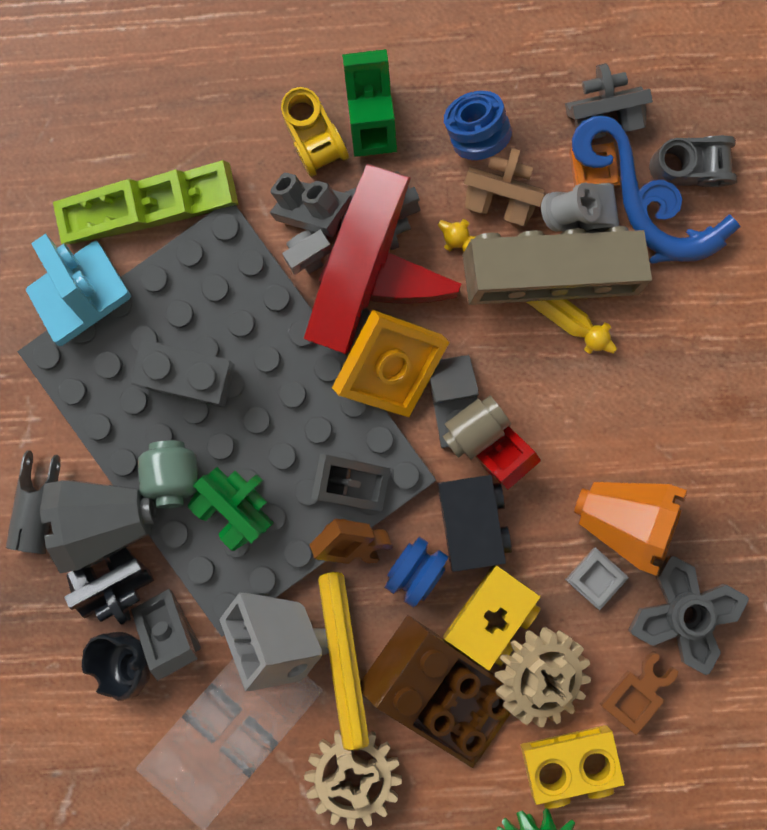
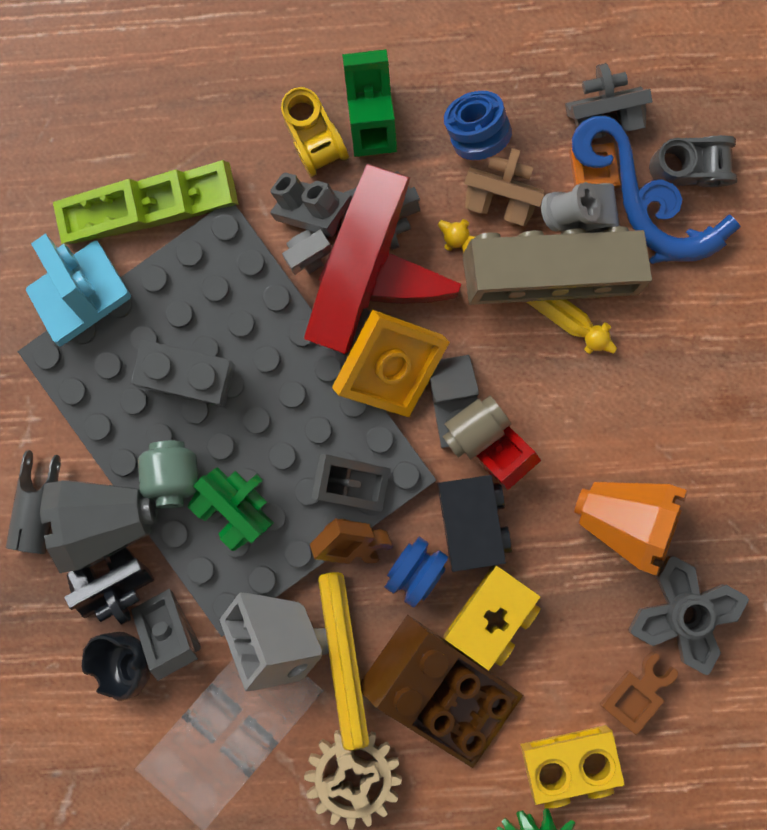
tan gear [495,627,591,727] -> none
light grey tile [565,547,629,610] -> none

